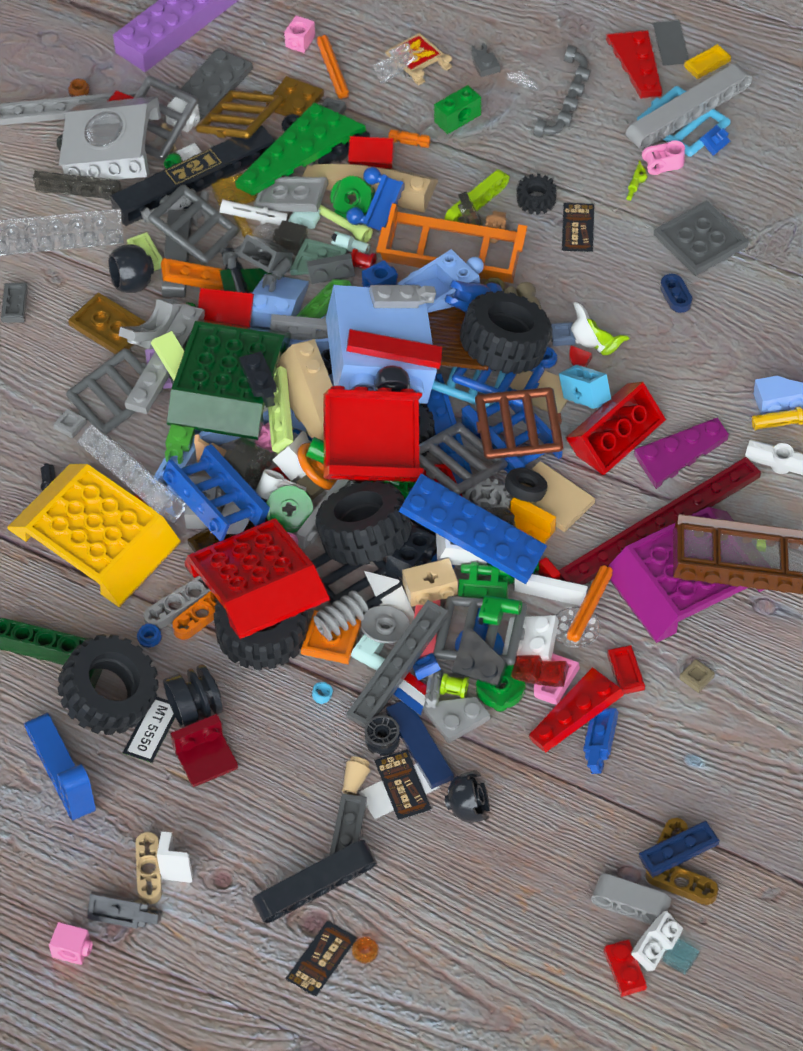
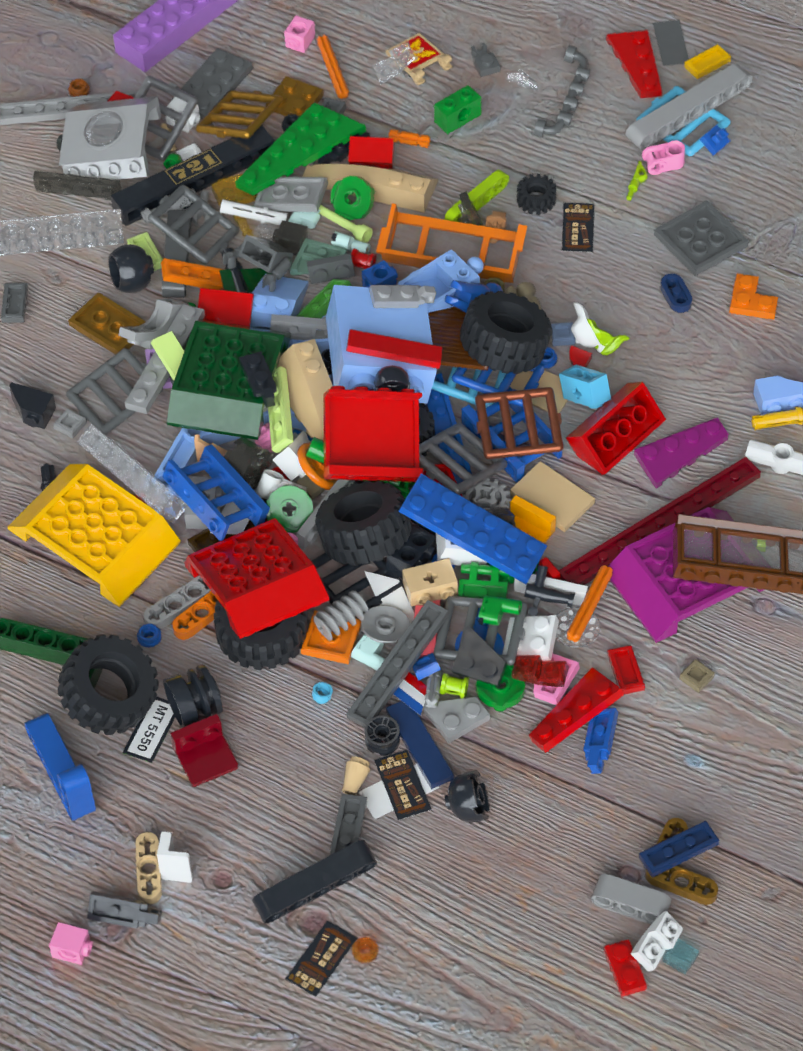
bright green plate [165,424,195,464] -> none
blue gear [346,167,405,231] -> none
black tyre [505,468,548,502] -> none
none -> black slope [9,382,56,429]
none -> black piece [524,565,575,616]
none -> orange plate [729,273,778,320]

